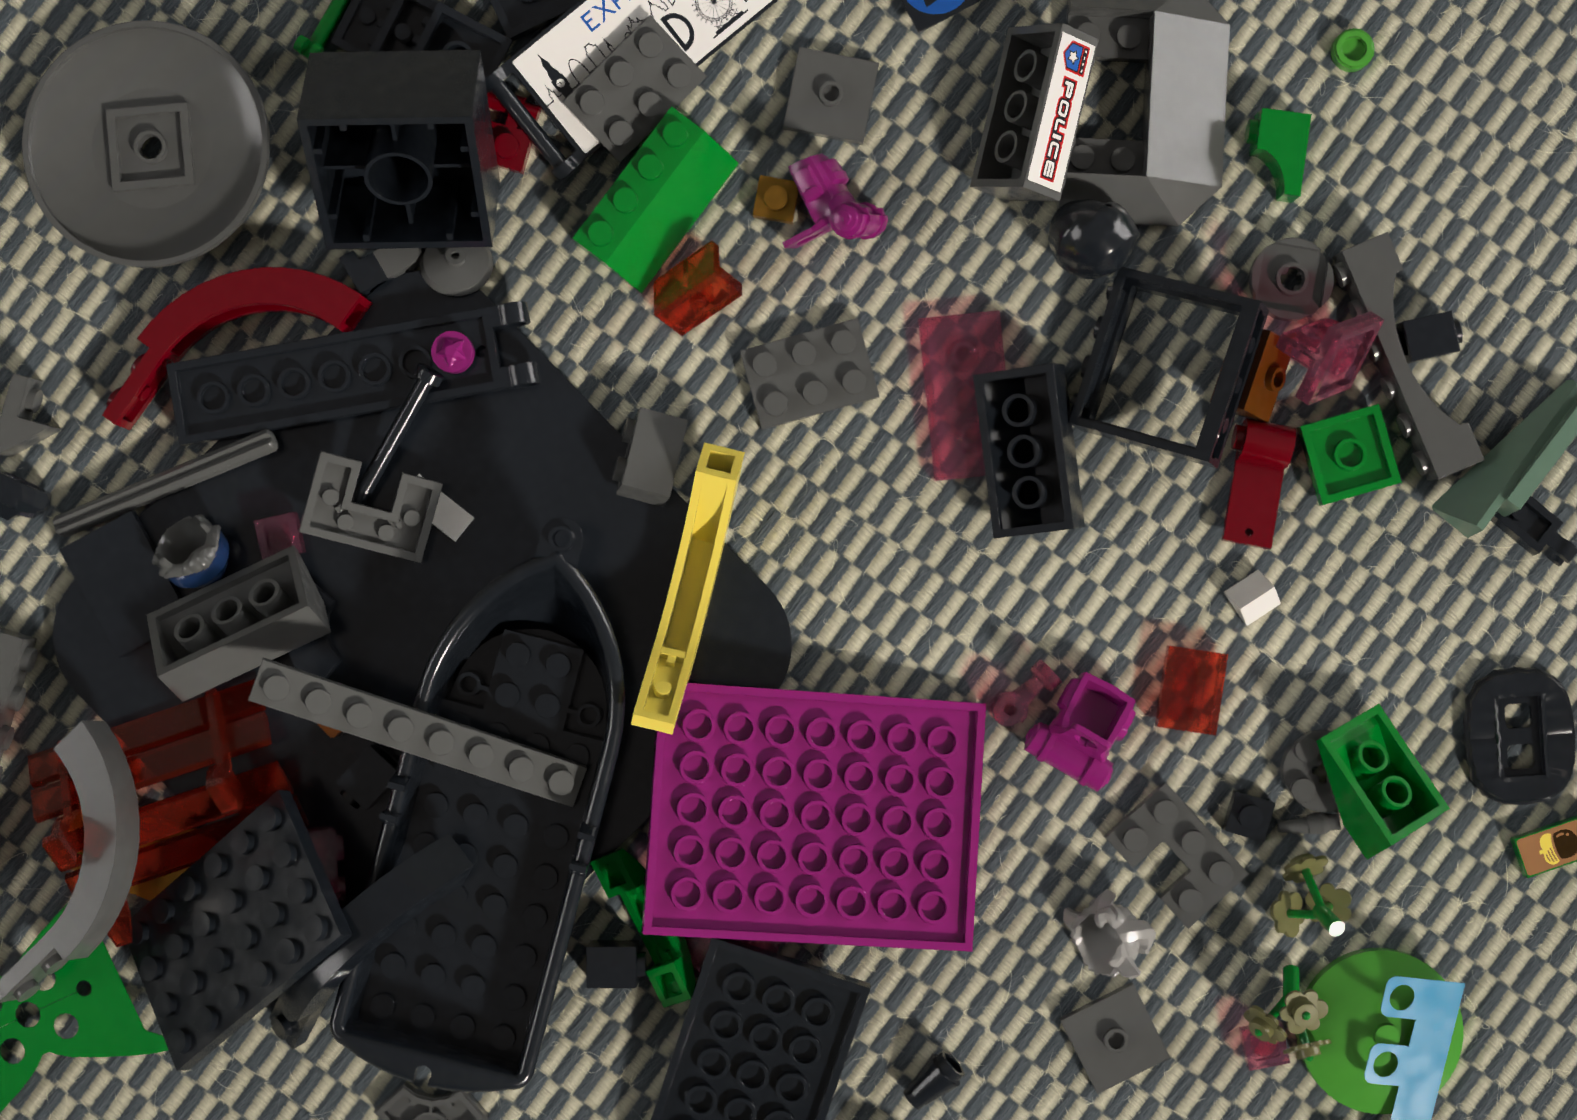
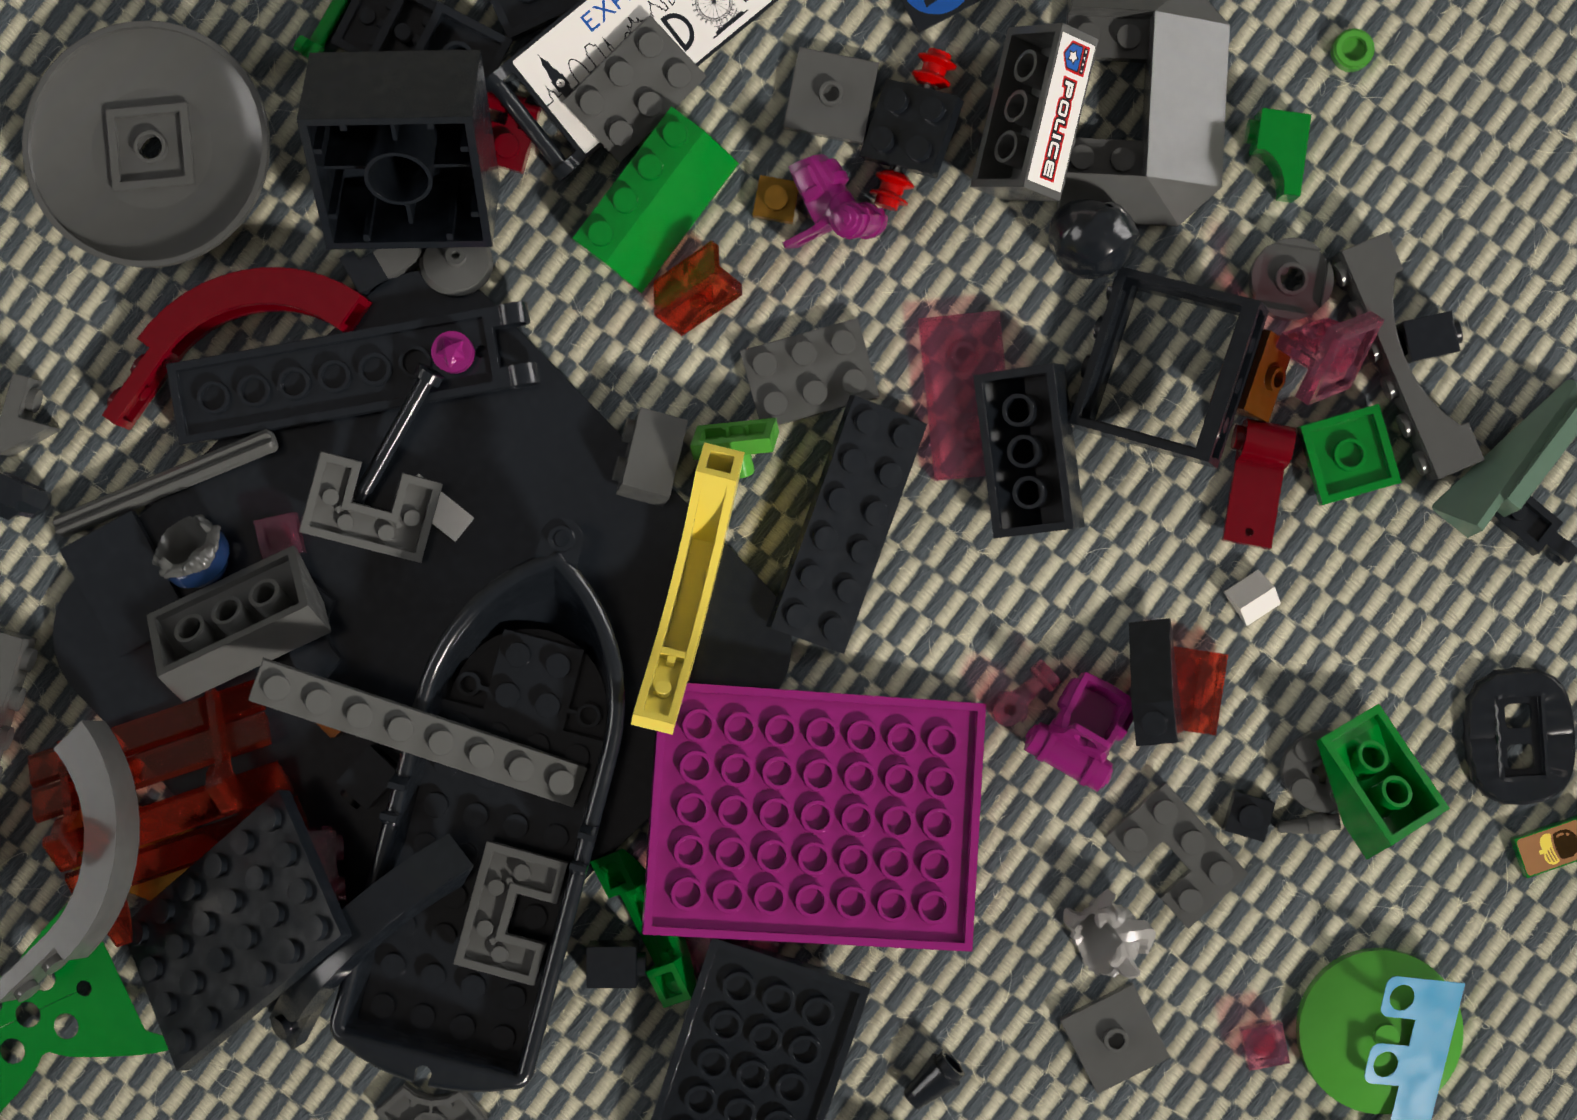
olive plant [1243,965,1331,1061] -> none
olive plant [1270,853,1352,938] -> none
none -> dark grey plate [453,840,569,986]
none -> bright green tile [690,418,779,479]
none -> black plate [766,395,927,654]
none -> black plate [859,48,964,211]
none -> black slope [1129,618,1185,746]

